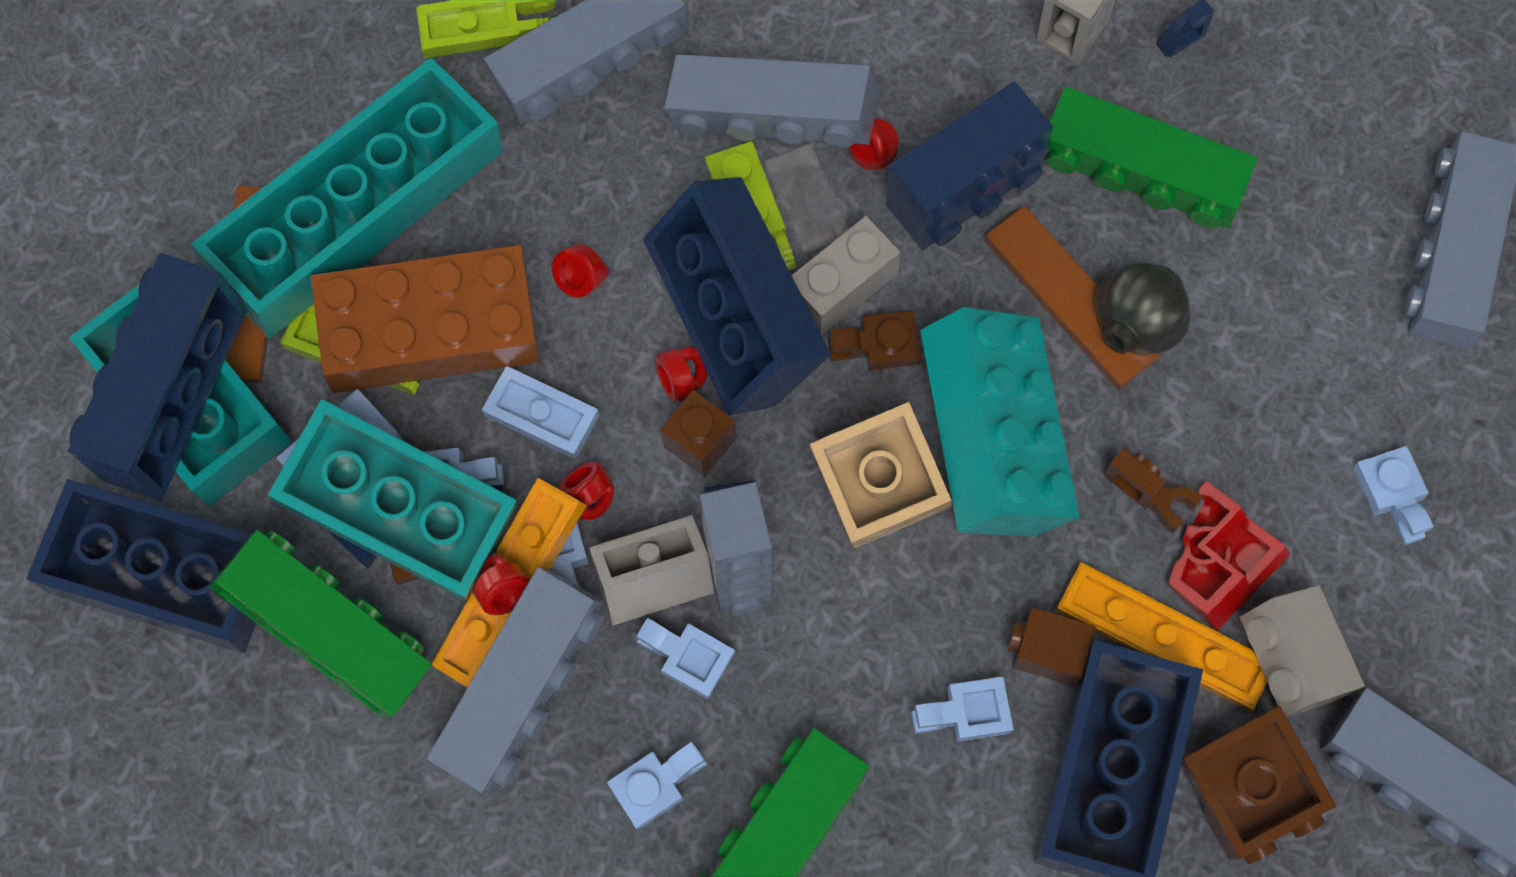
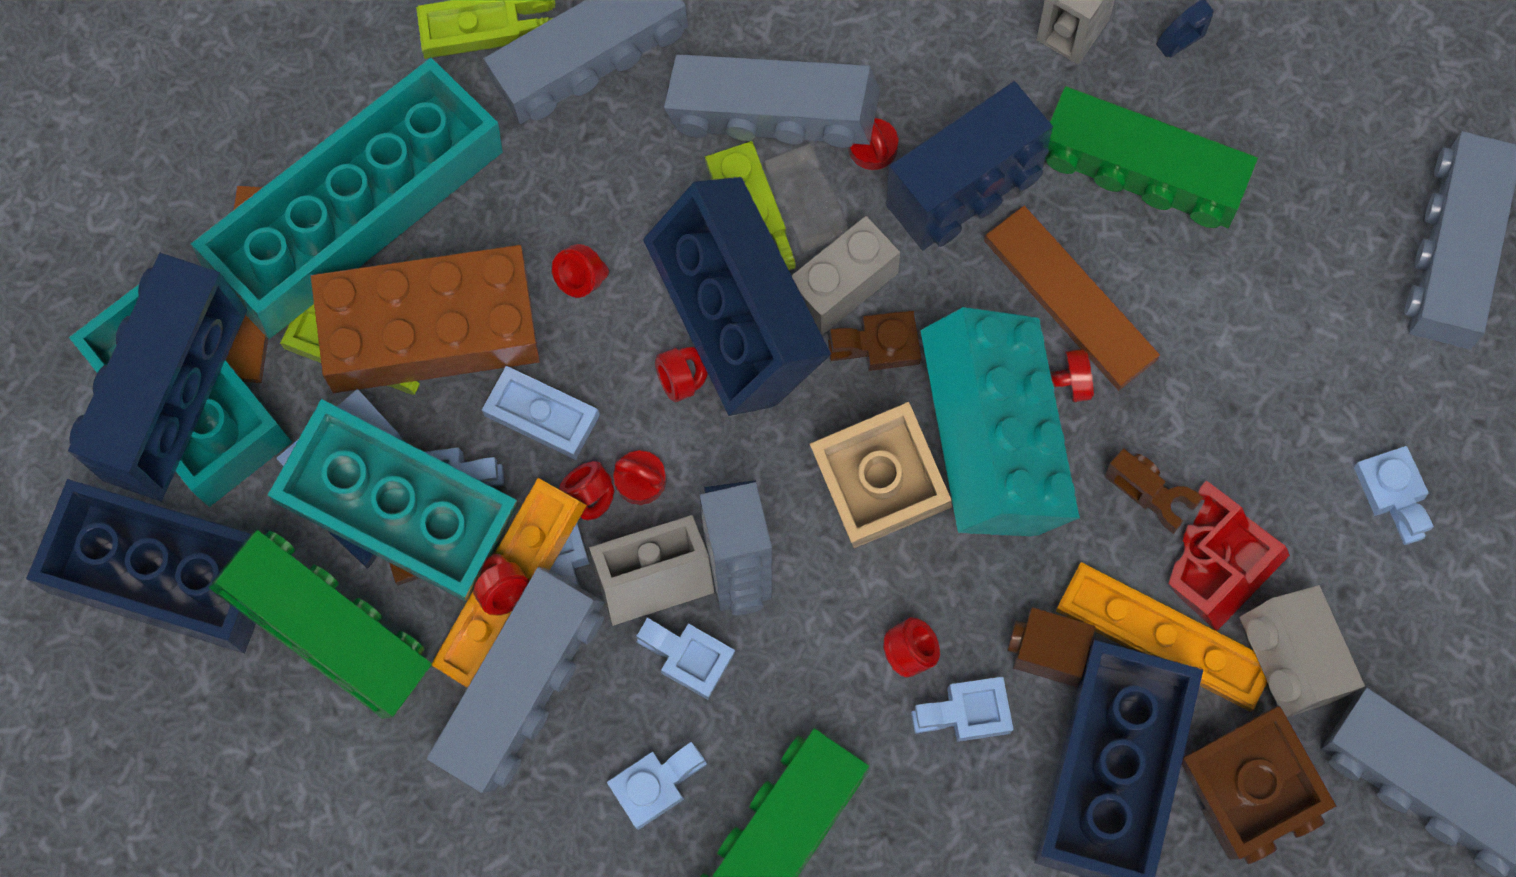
reddish brown brick [660,390,737,478] -> none
pearl dark grey plant [1094,262,1190,356] -> none
none -> red tile [613,450,667,505]
none -> red tile [883,617,940,678]
none -> red tile [1050,349,1094,403]

